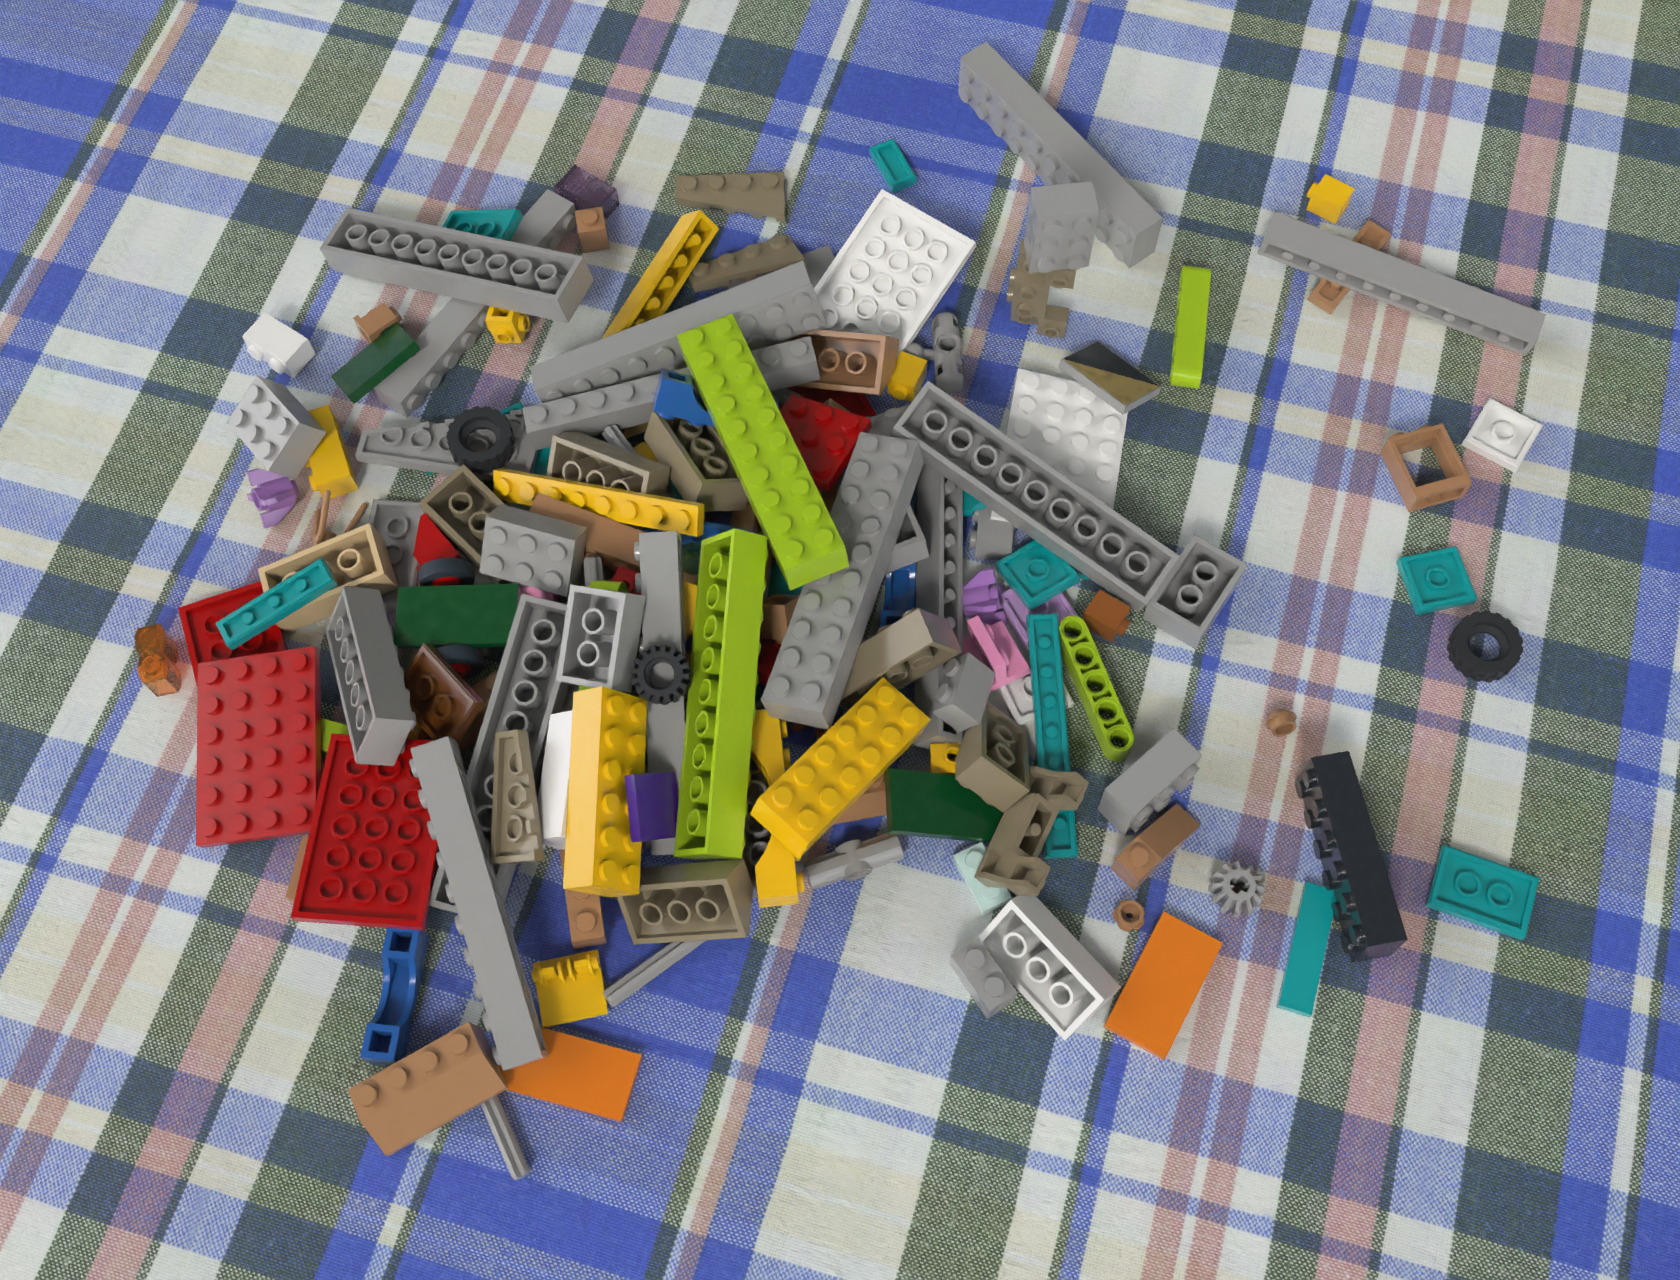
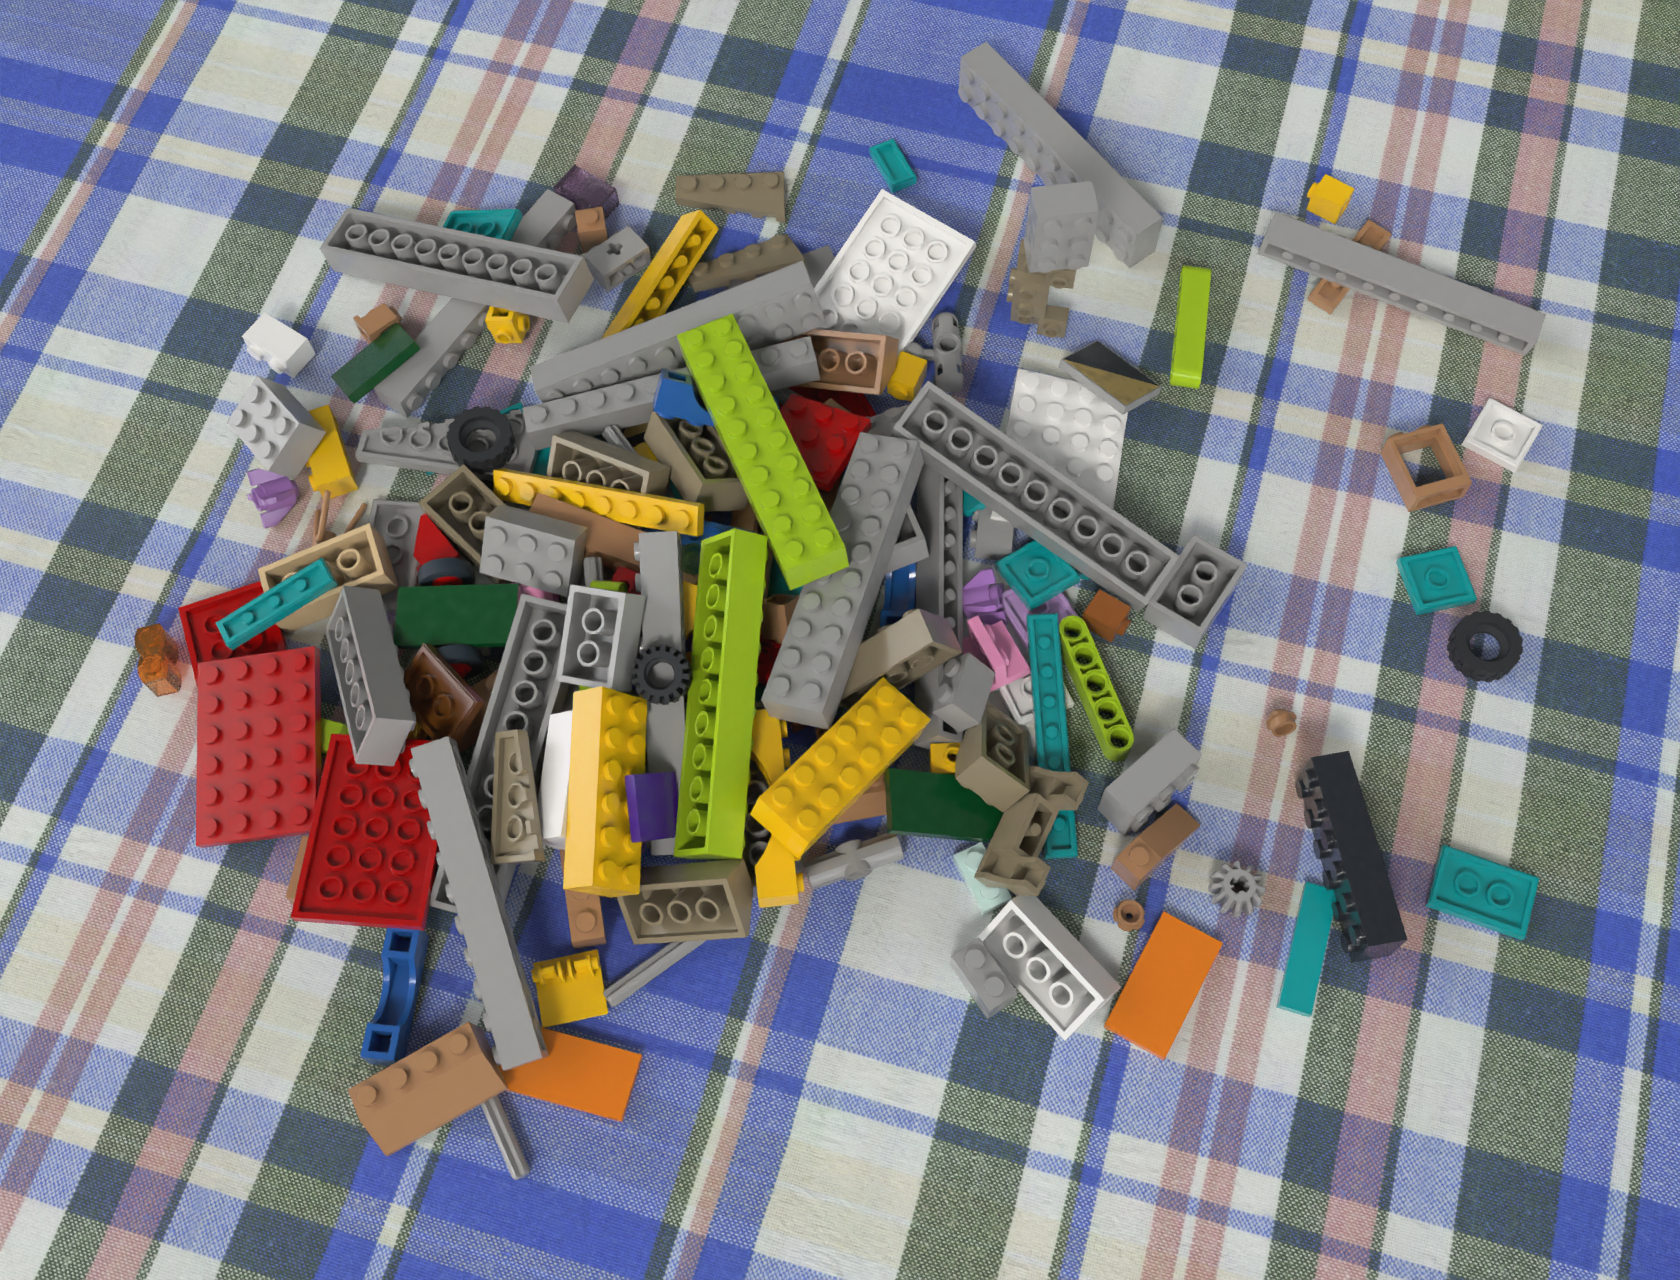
none -> light grey brick [584,226,651,293]

